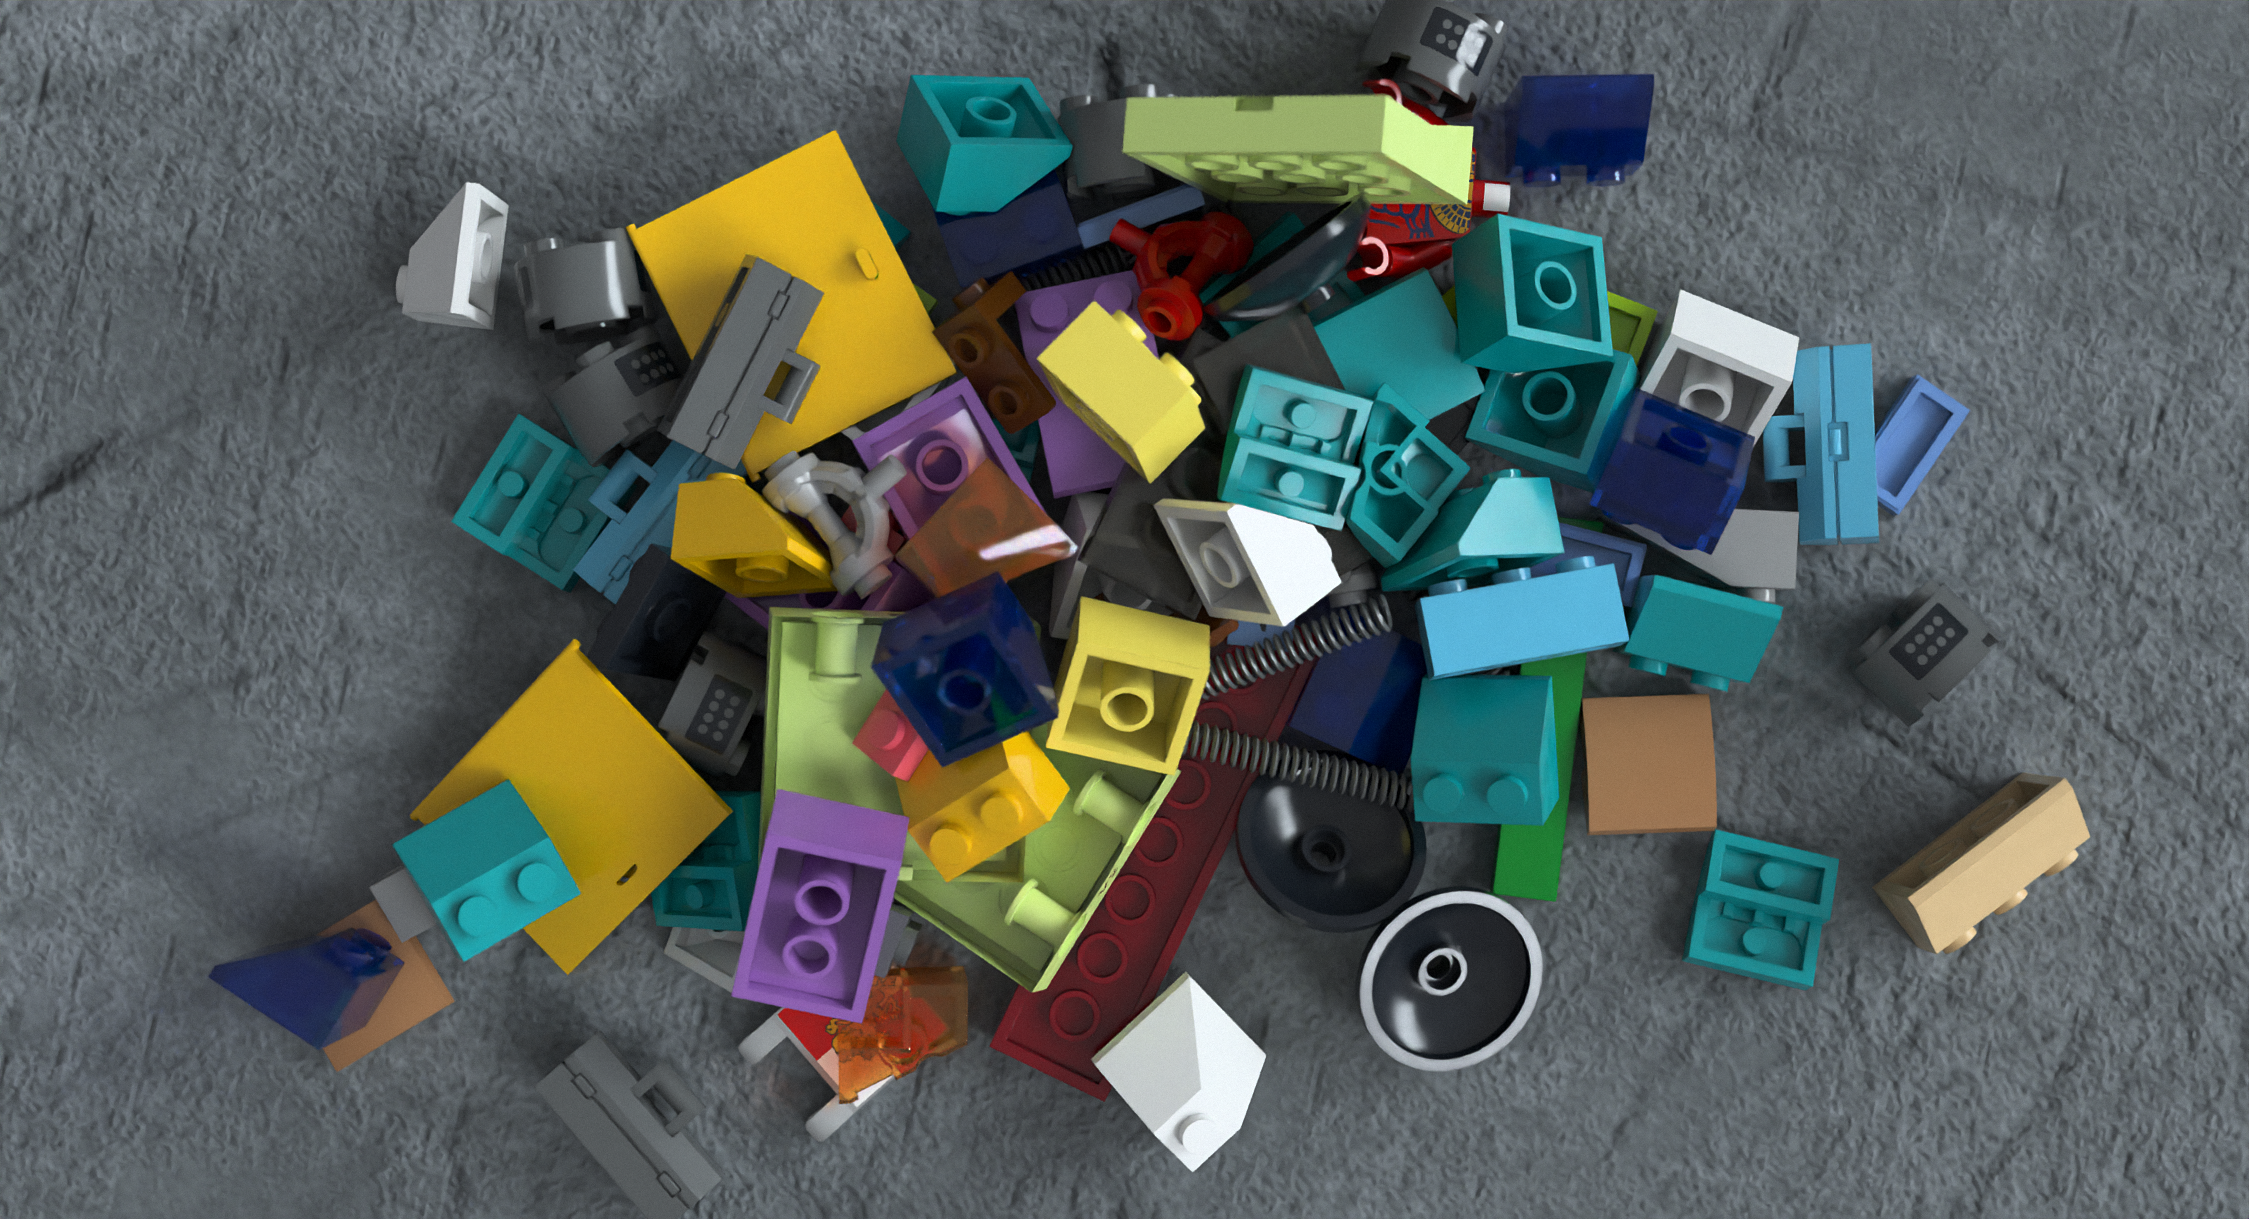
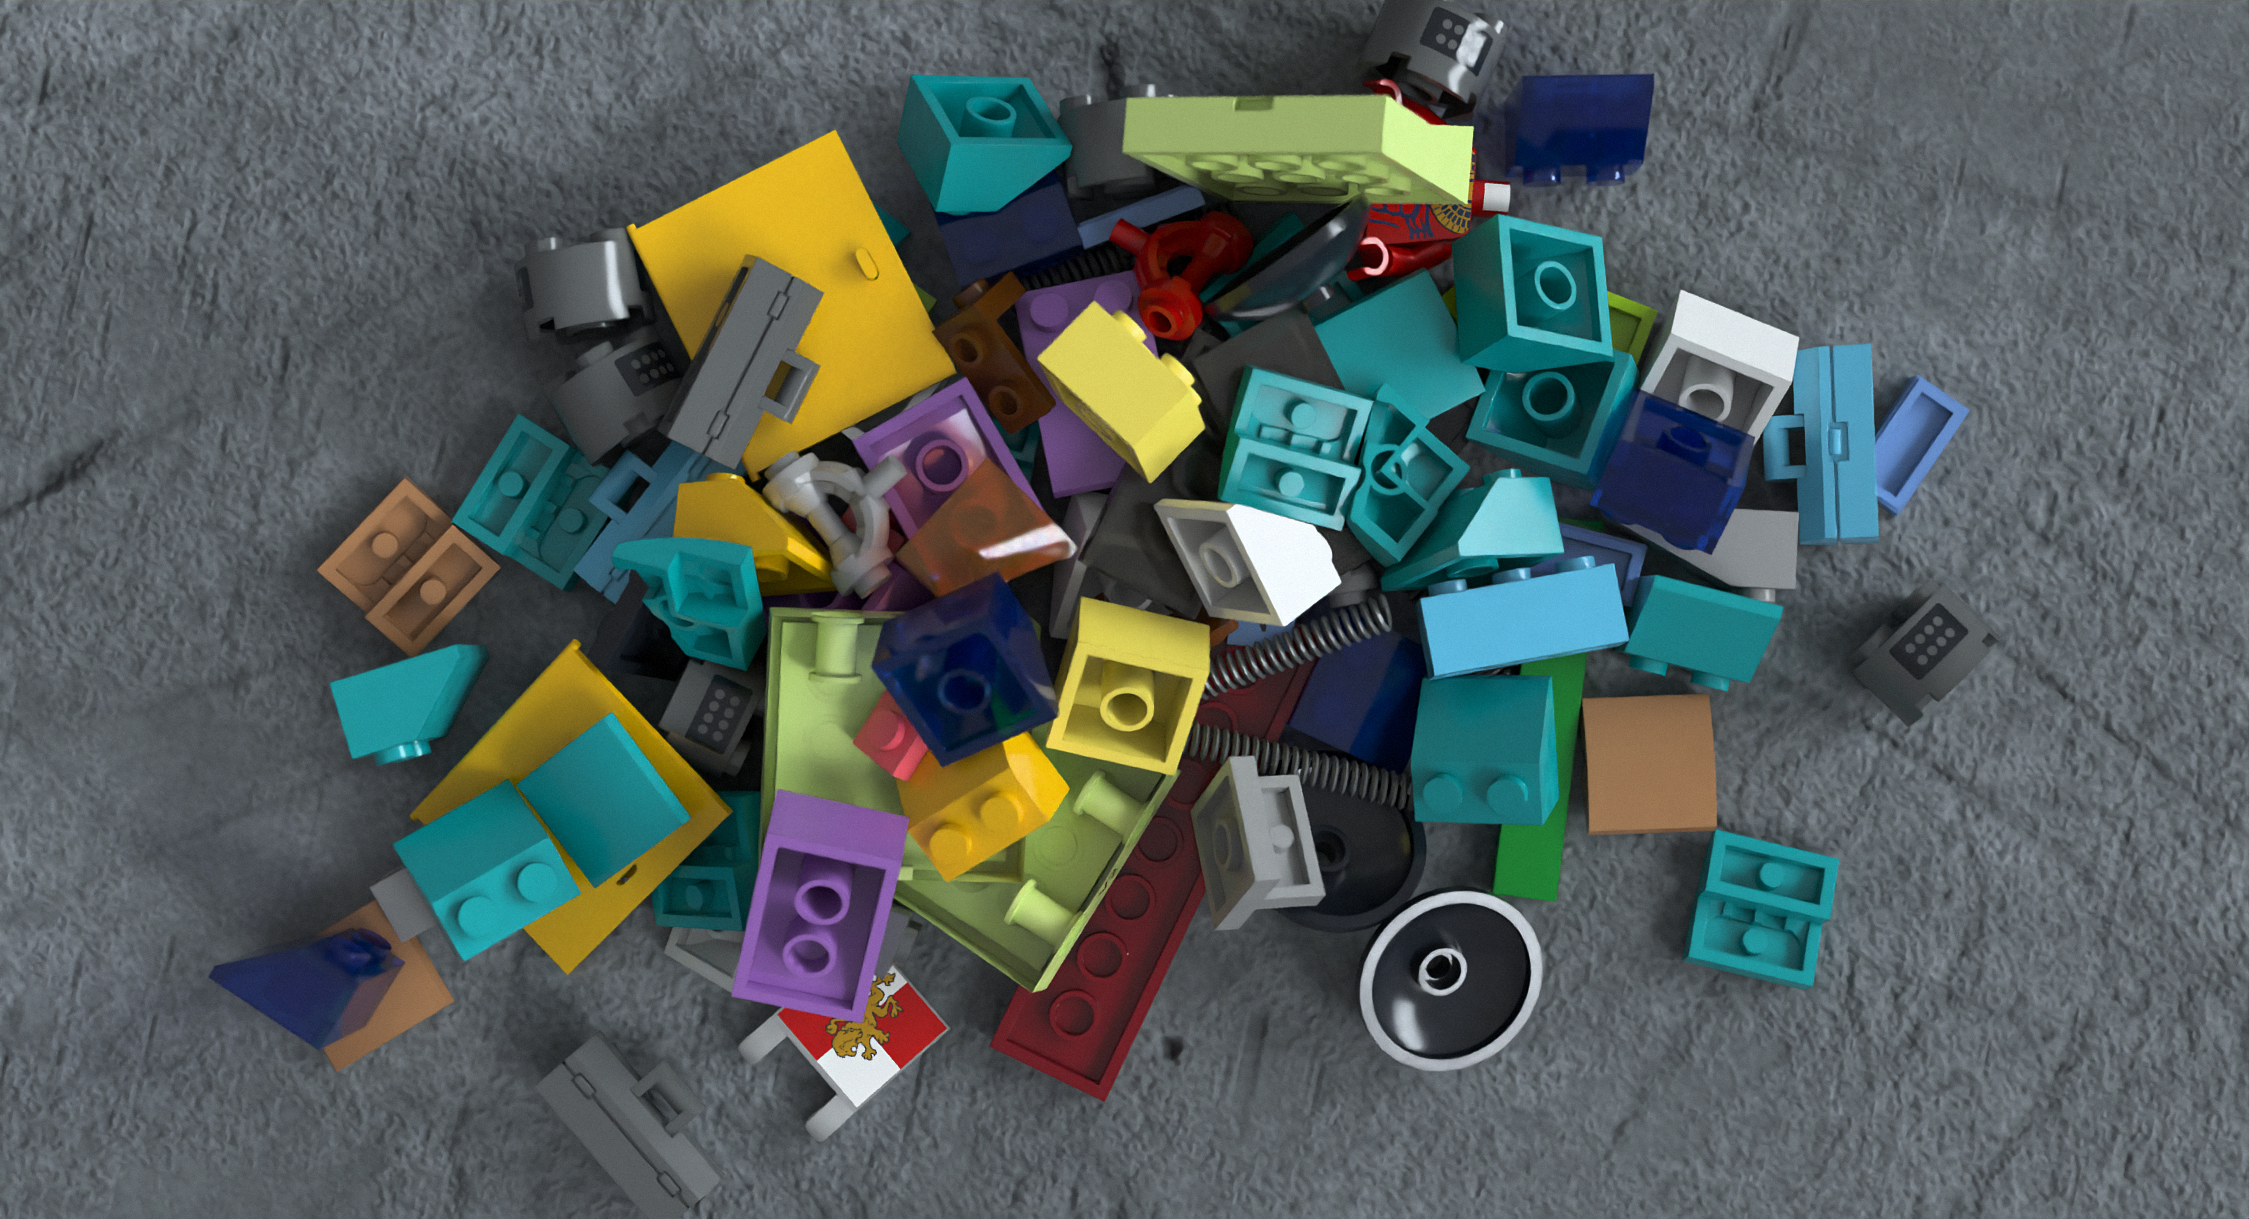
white slope [396,182,509,330] -> none
clear orange slope [837,966,968,1104] -> none
white slope [1091,972,1266,1172] -> none
tan slope [1872,773,2090,954] -> none
none -> medium nougat slope [317,475,501,658]
none -> teal slope [329,644,490,767]
none -> teal slope [516,712,691,888]
none -> teal slope [611,537,767,671]
none -> light grey bracket [1190,756,1325,931]

